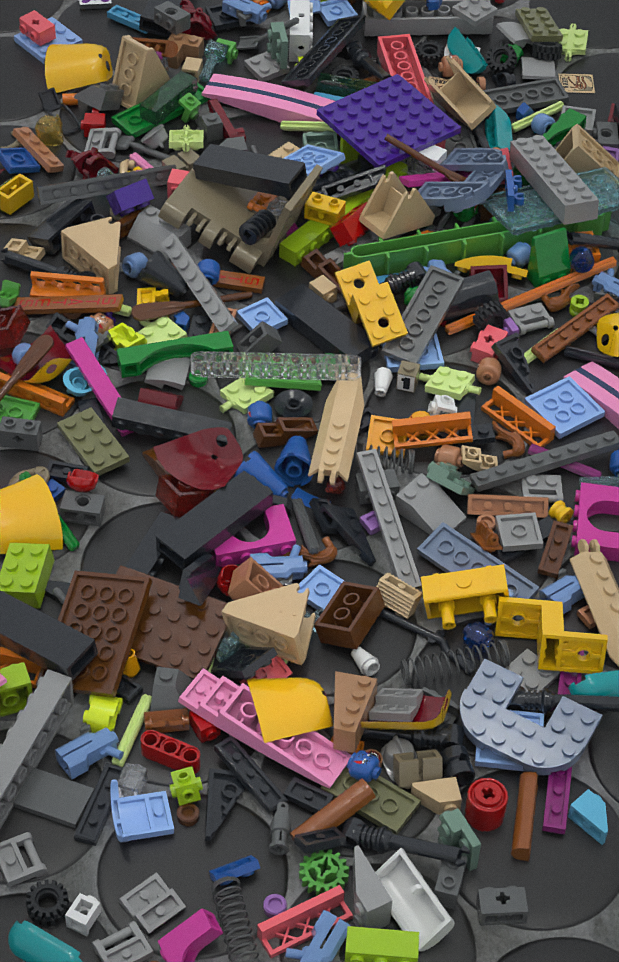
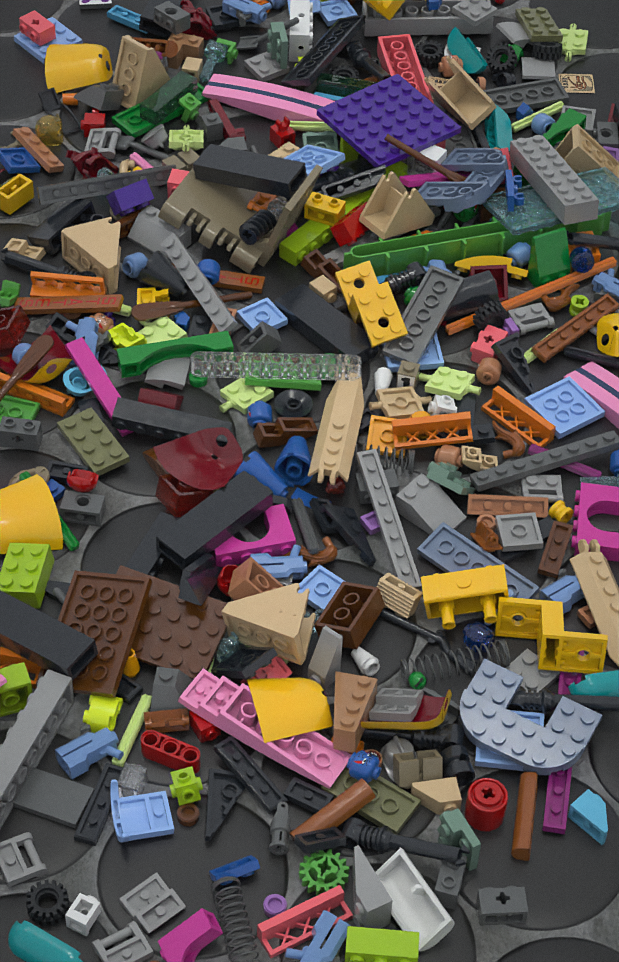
none -> red brick [270,116,295,148]
none -> light grey slope [308,625,343,691]
none -> tan plate [369,386,432,419]
none -> green hinge [408,672,426,689]

